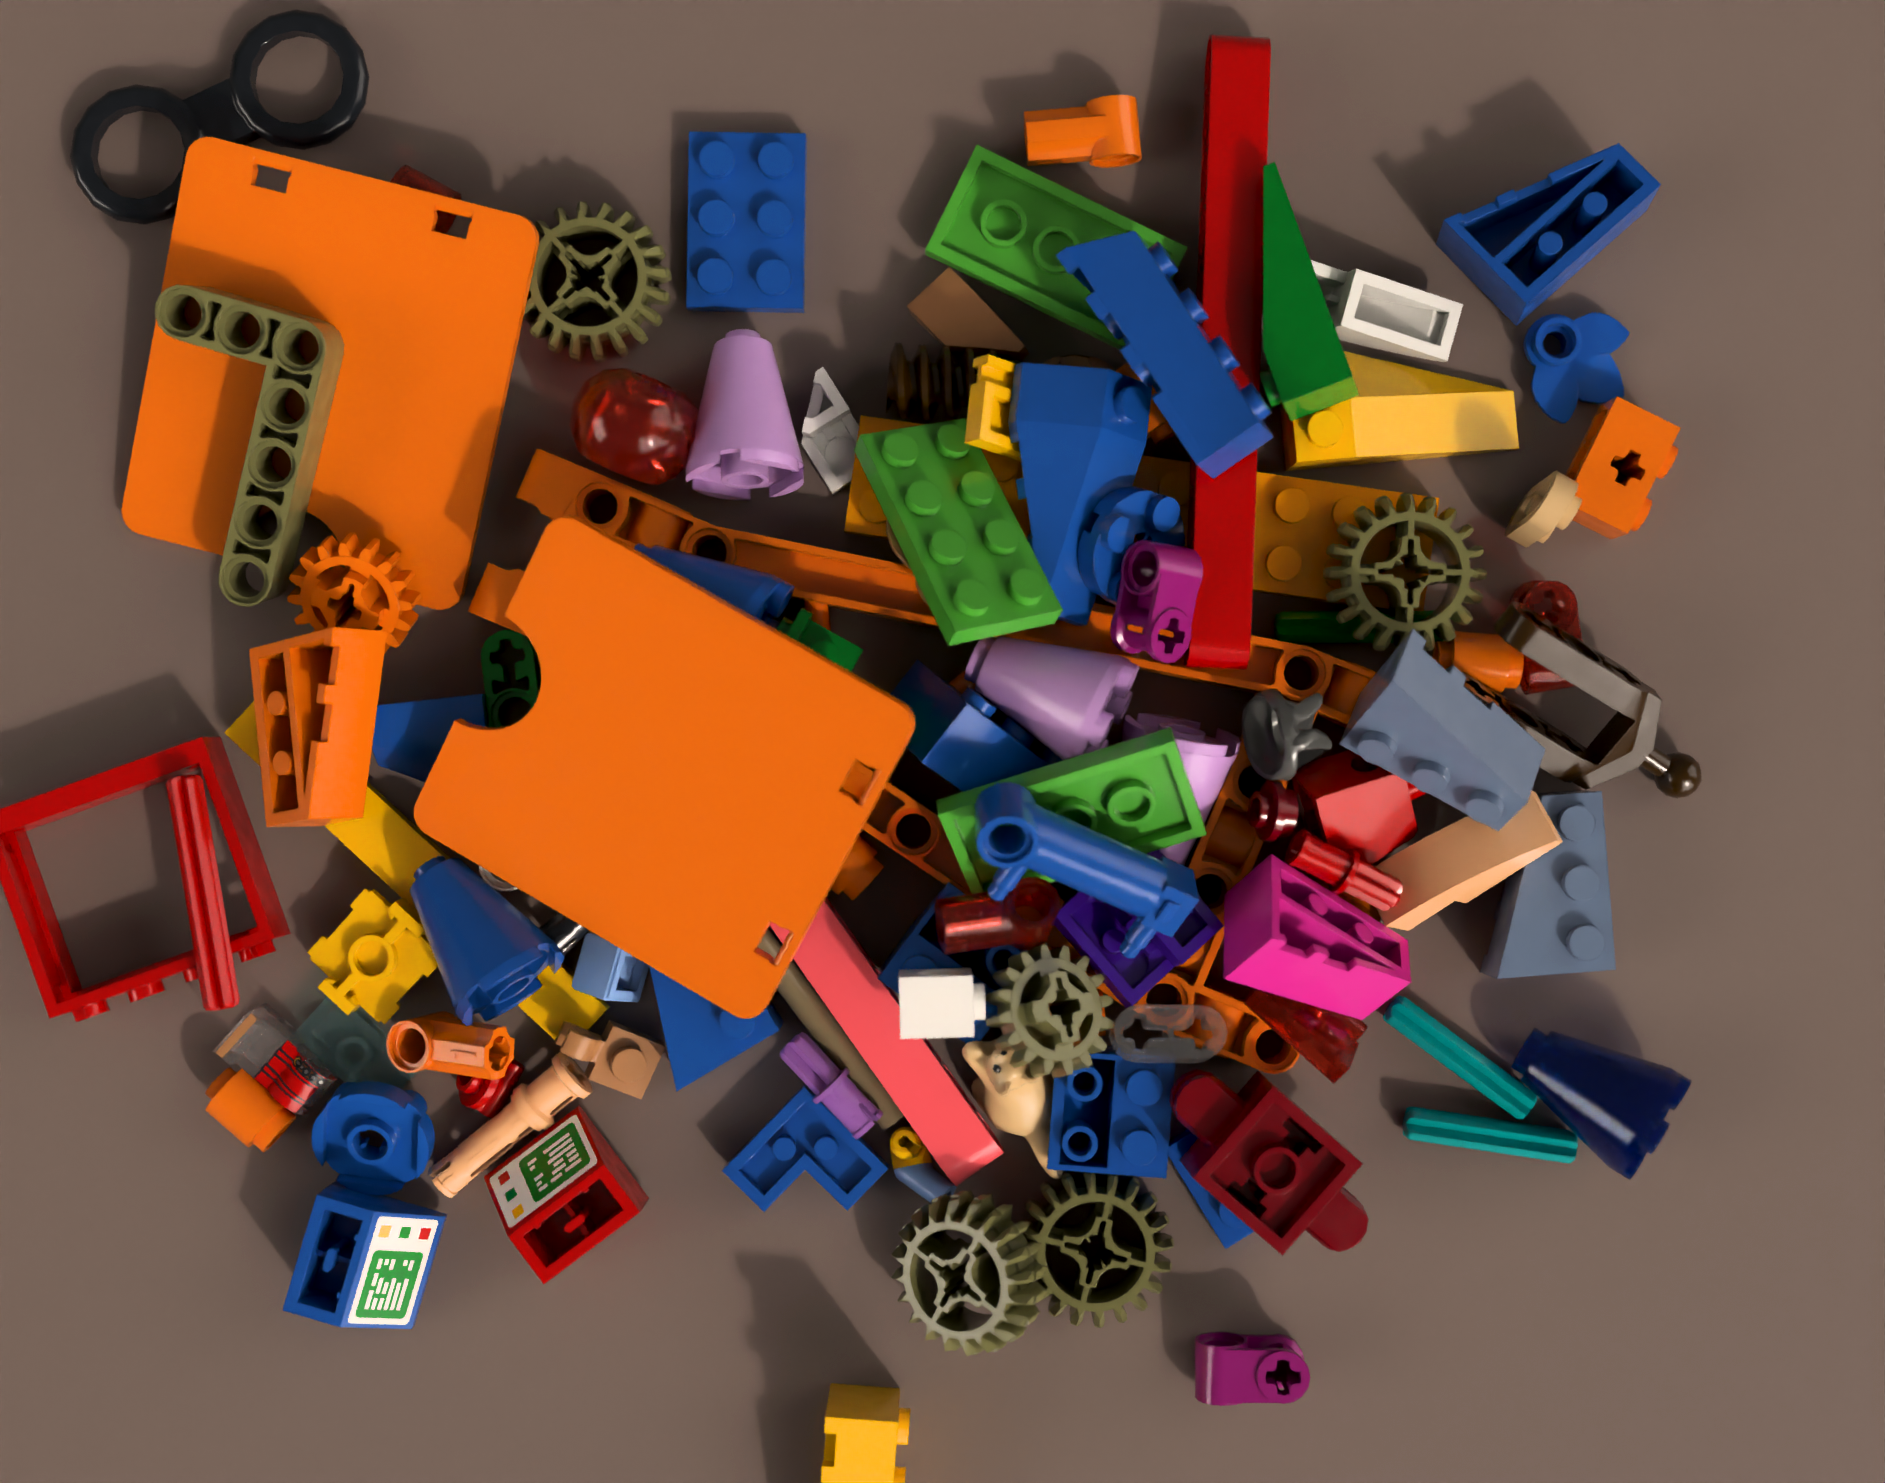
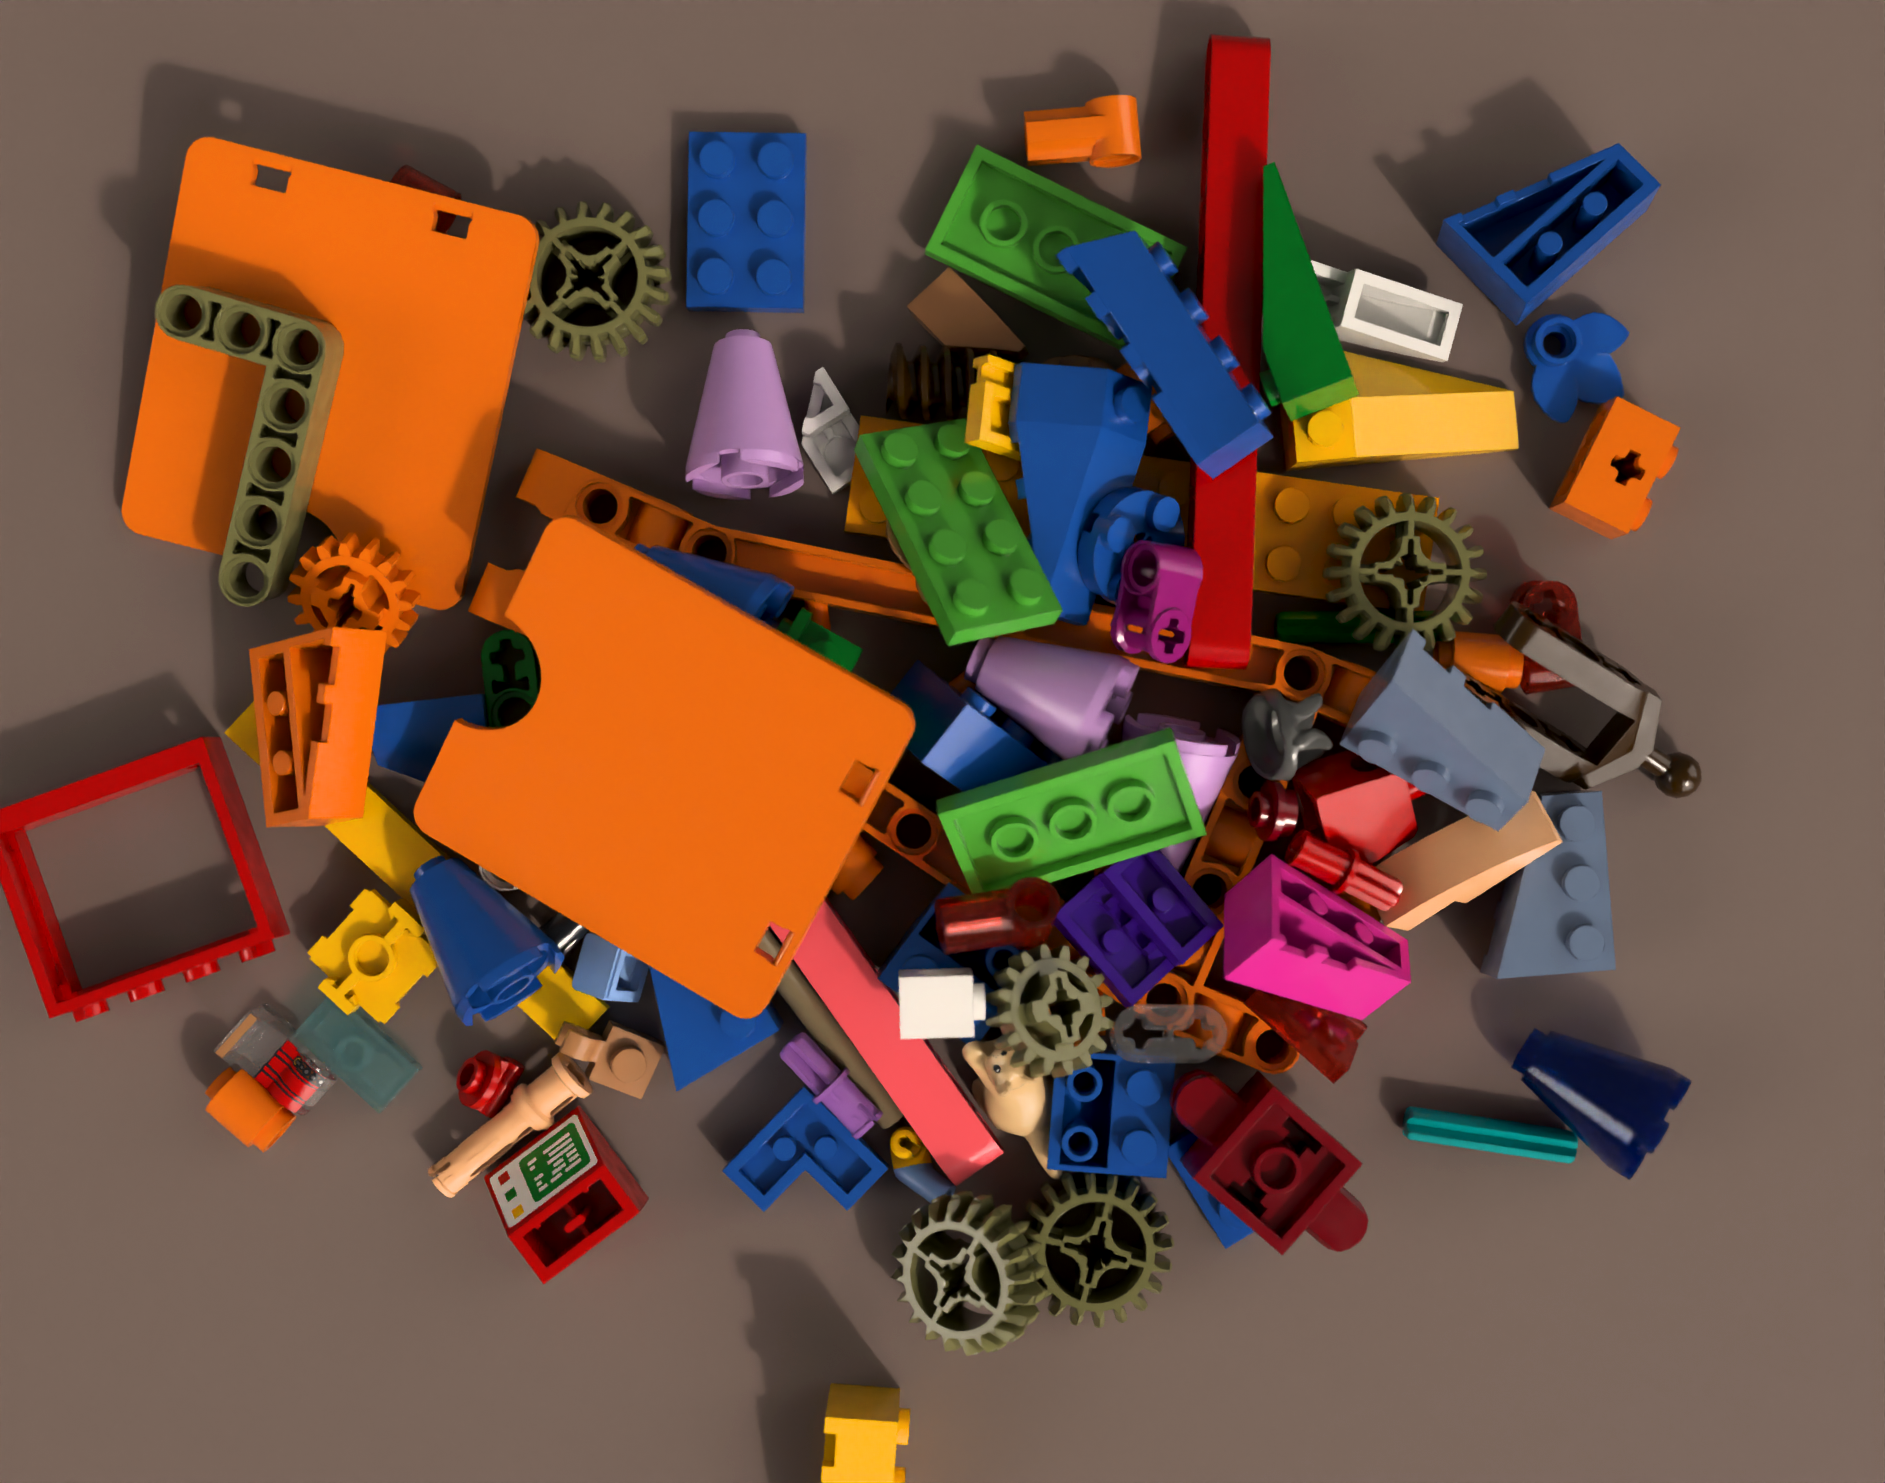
black bar [70,10,369,225] -> none
red axle [166,774,240,1011] -> none
blue slope [282,1181,447,1329] -> none
blue plate [311,1081,435,1195] -> none
orange piece [386,1011,515,1080] -> none
clear red piece [569,368,698,485] -> none
blue piece [975,782,1199,959] -> none
magenta piece [1195,1332,1310,1406] -> none
teal axle [1383,995,1537,1119] -> none
tan plate [1505,470,1582,548] -> none

